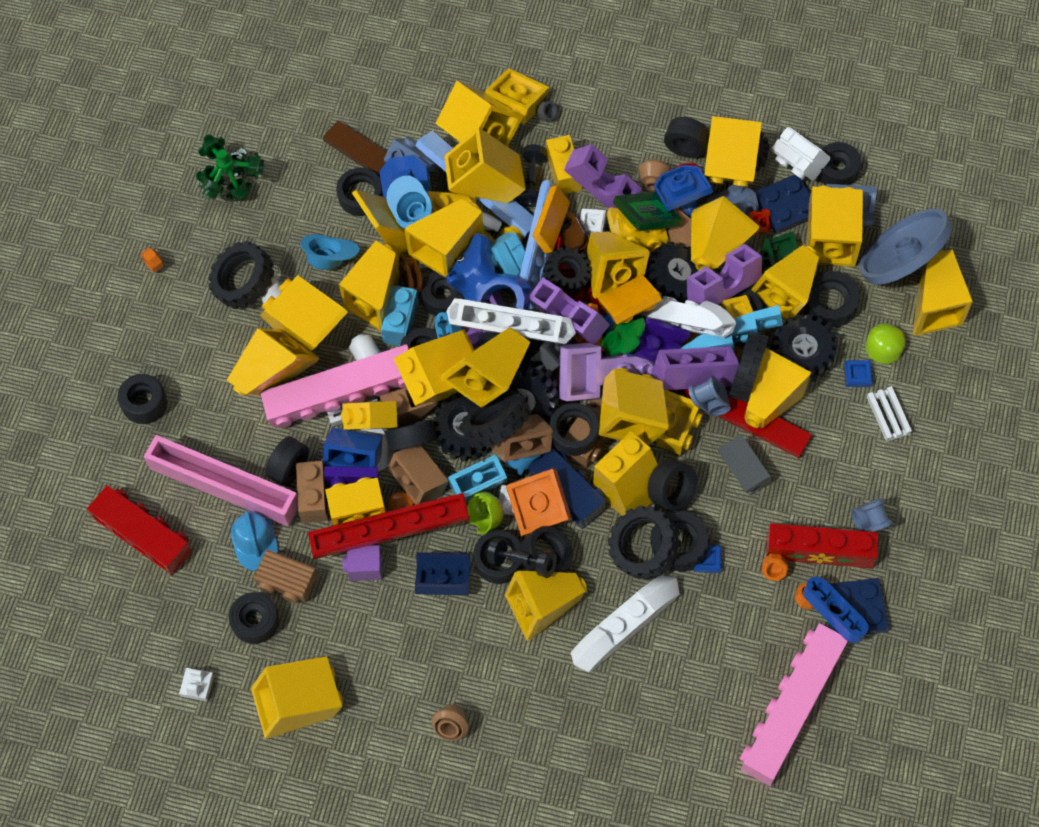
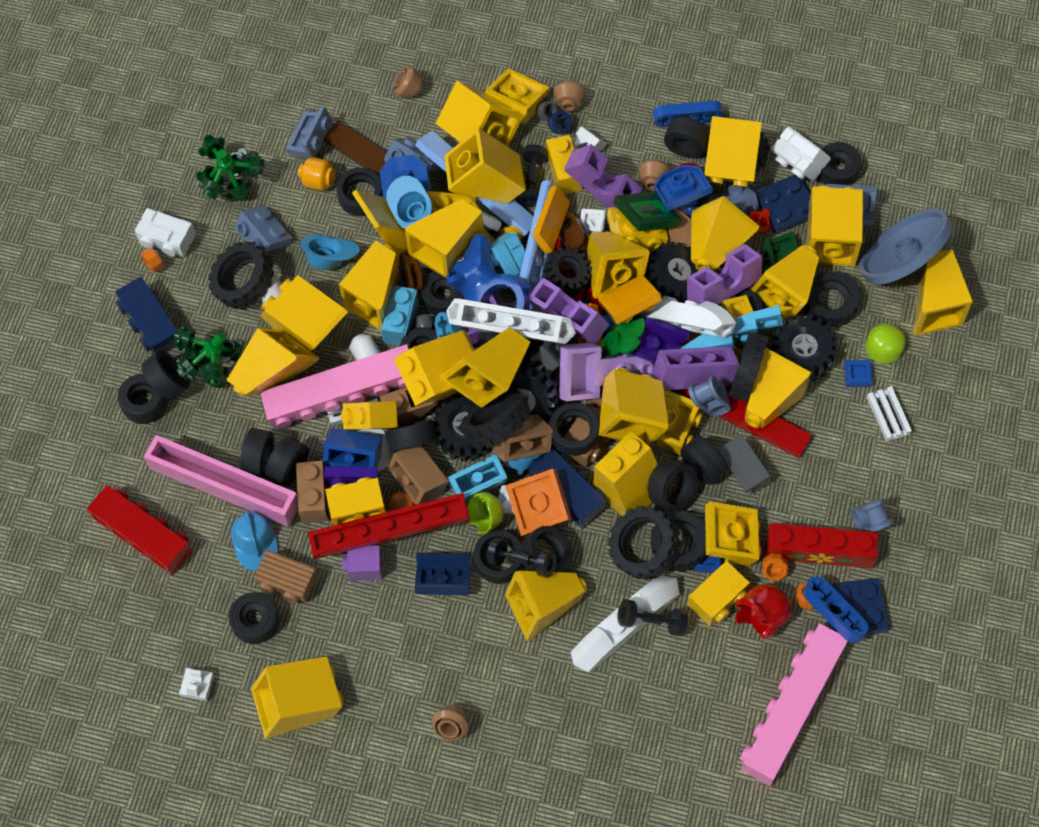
none -> dark blue brick [115,277,177,354]
none -> white brick [135,208,196,257]
none -> black tyre [142,350,190,400]
none -> dark green plant [174,323,244,388]
none -> sand blue bracket [235,205,293,255]
none -> black tyre [240,428,274,479]
none -> sand blue bracket [286,106,333,158]
none -> light orange head [298,157,336,191]
none -> medium nougat cone [393,66,424,98]
none -> dark grey hinge [414,314,435,330]
none -> dark blue bush [548,111,572,134]
none -> medium nougat cone [553,80,586,112]
none -> white tile [574,126,607,151]
none -> black wheel [617,599,688,637]
none -> blue beam [653,101,724,127]
none -> black tyre [680,436,727,485]
none -> yellow brick [687,561,750,626]
none -> yellow plate [705,501,761,566]
none -> red hair [735,584,792,639]

